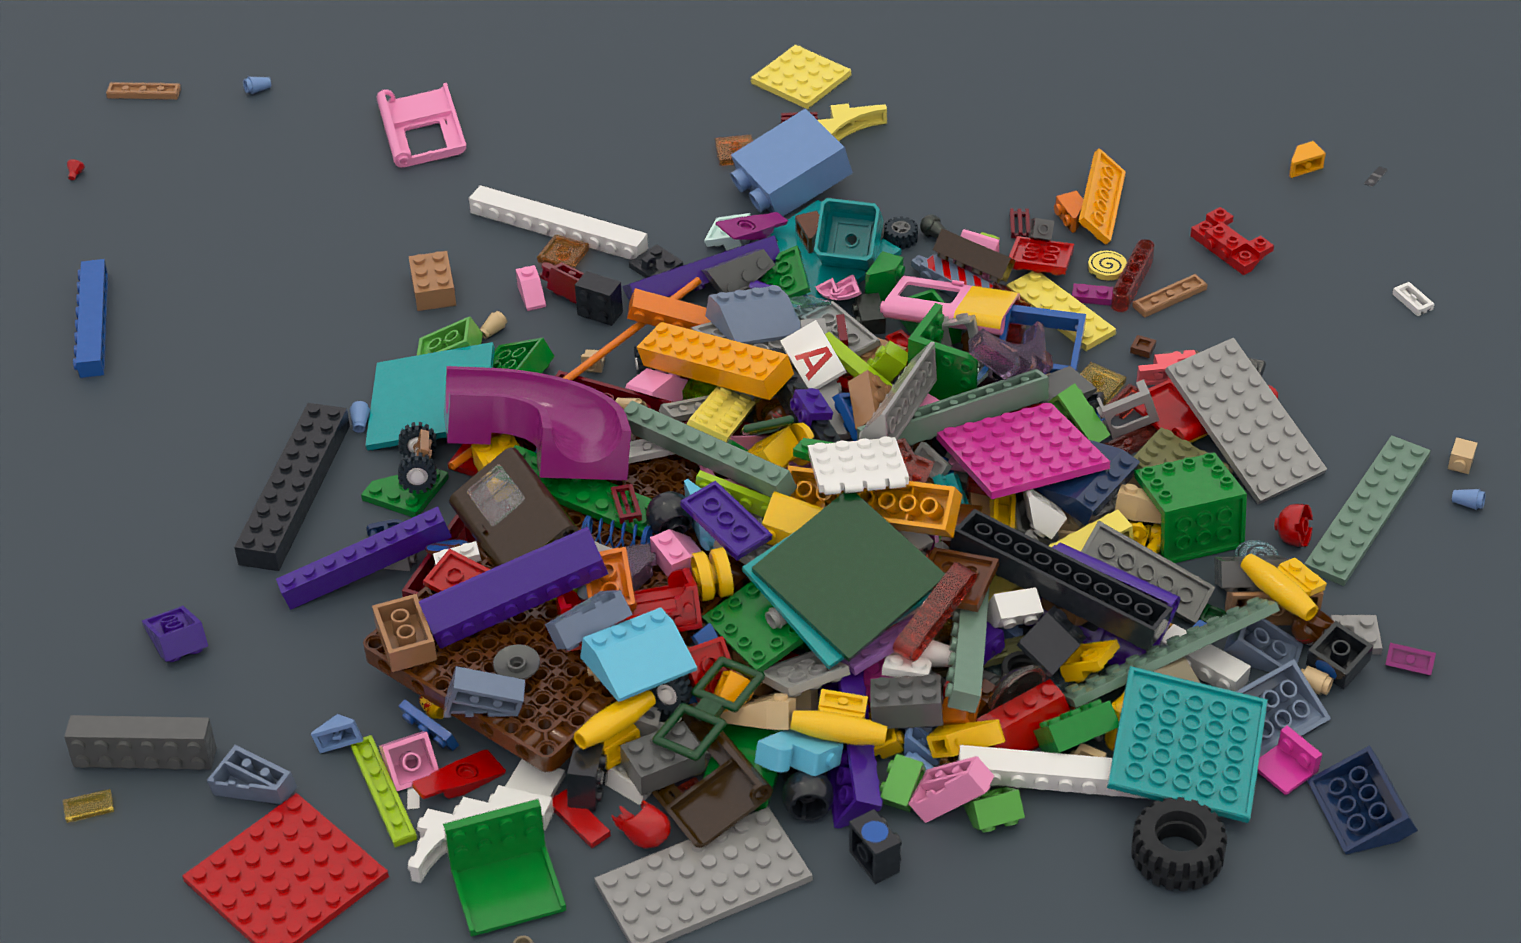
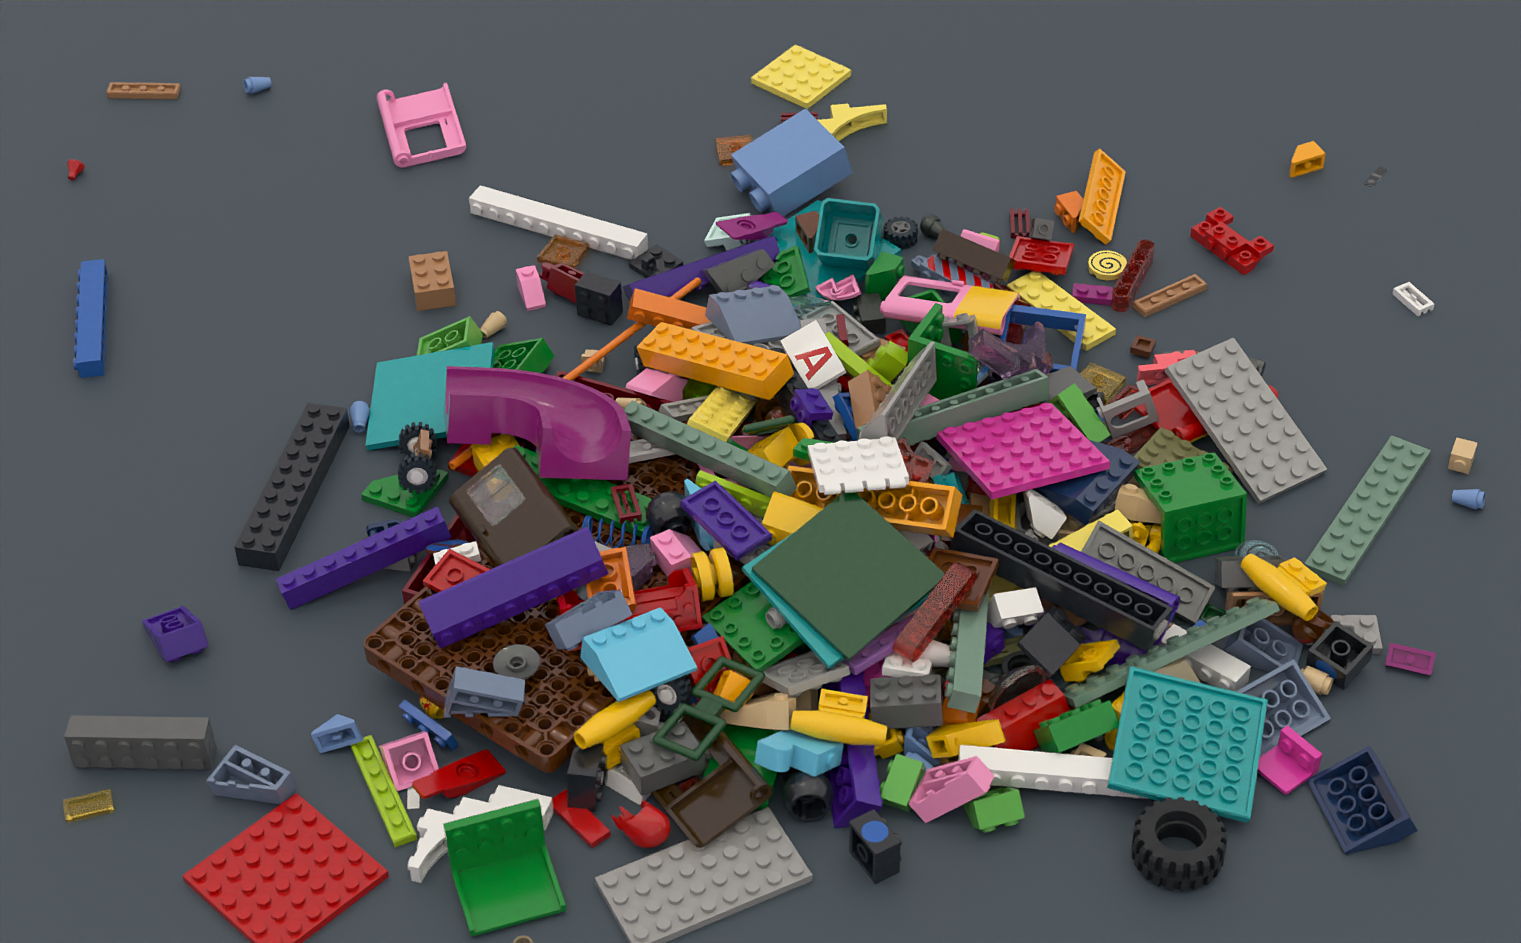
medium nougat brick [372,594,437,672] -> none
white tile [505,759,566,798] -> none
red cylinder [1274,504,1313,547] -> none

